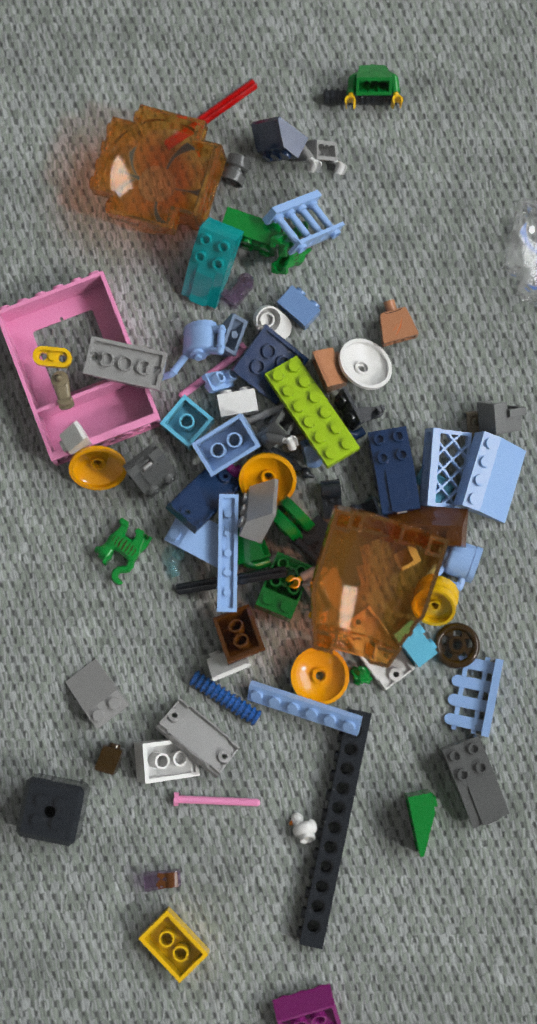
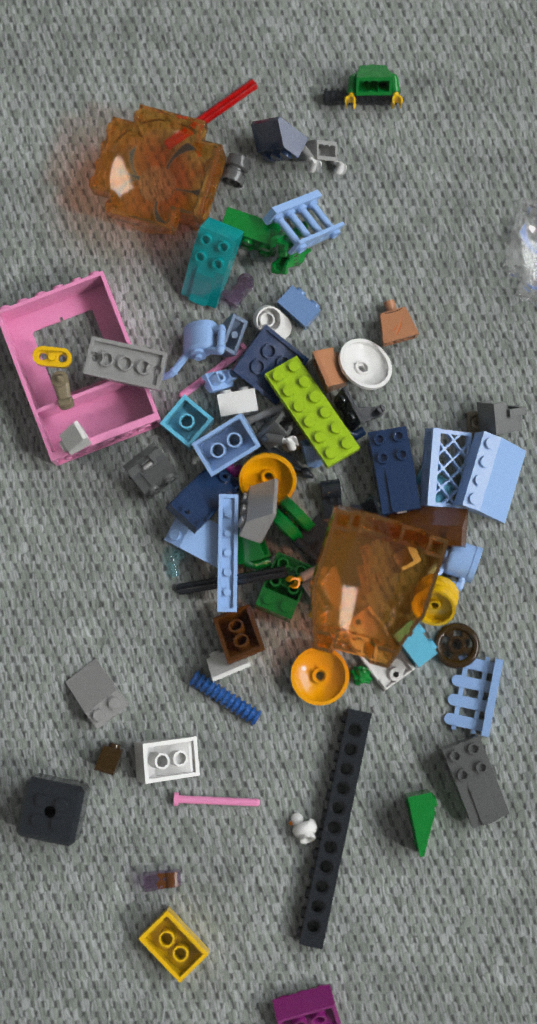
light orange dish [69,446,127,490] -> none
green animal [94,518,153,585] -> none
light grey piece [155,699,240,778] -> none
light blue plate [247,680,363,736] -> none

